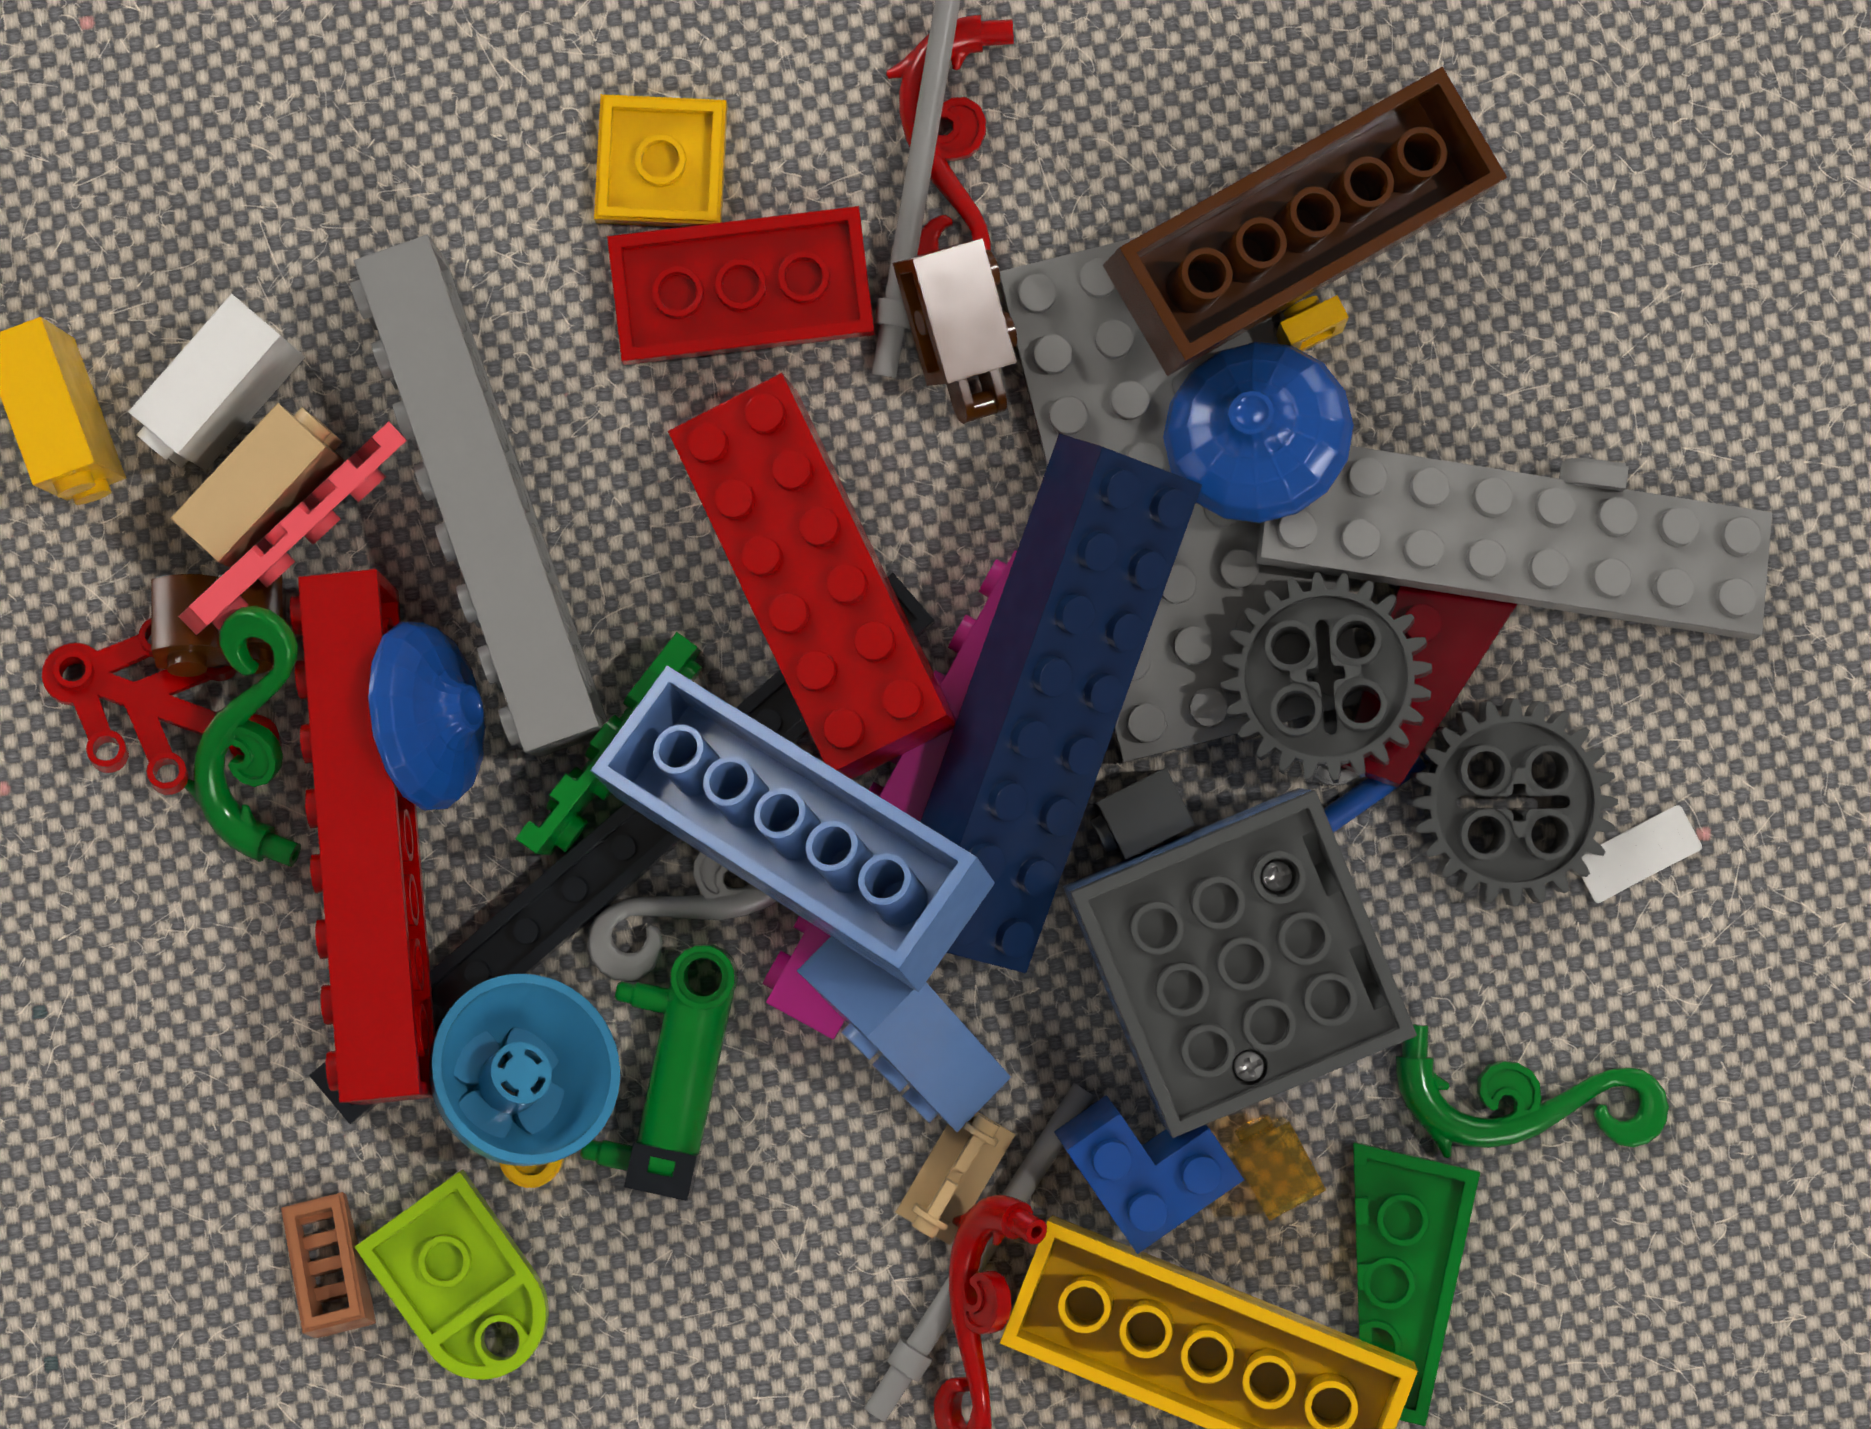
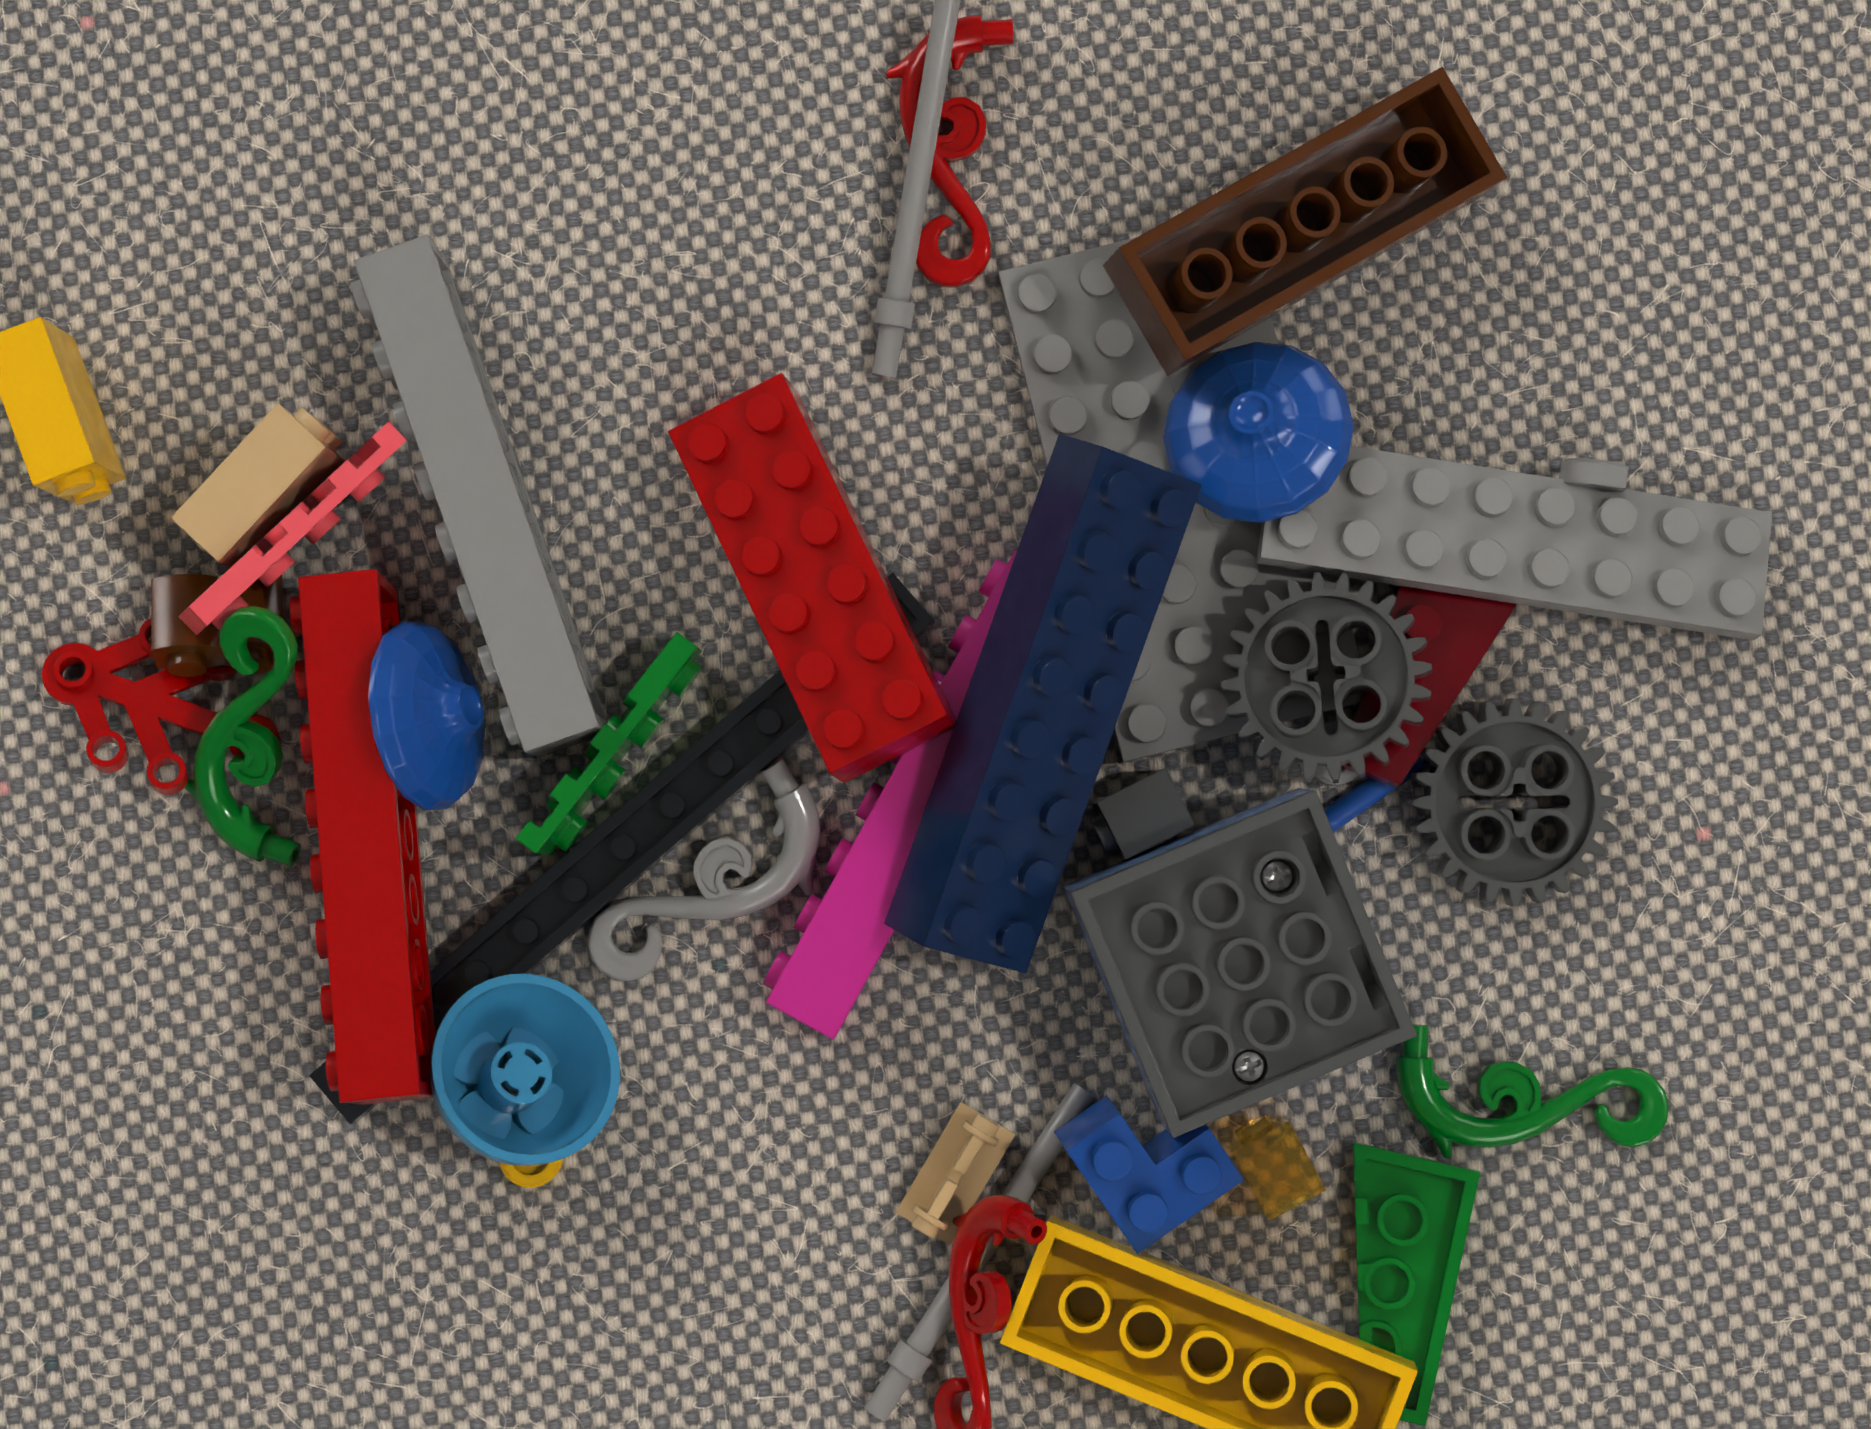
white brick [128,293,305,470] -> none
nougat slope [281,1192,376,1338] -> none
lime plate [354,1169,549,1380] -> none
green piece [580,944,738,1201] -> none
medium blue brick [590,666,995,992] -> none
yellow tile [594,94,728,227] -> none
red plate [607,206,875,365] -> none
medium blue wedge [797,936,1011,1132] -> none
brick [892,238,1017,424] -> none
yellow plate [1276,295,1349,351] -> none
white sticker [1581,805,1702,903] -> none

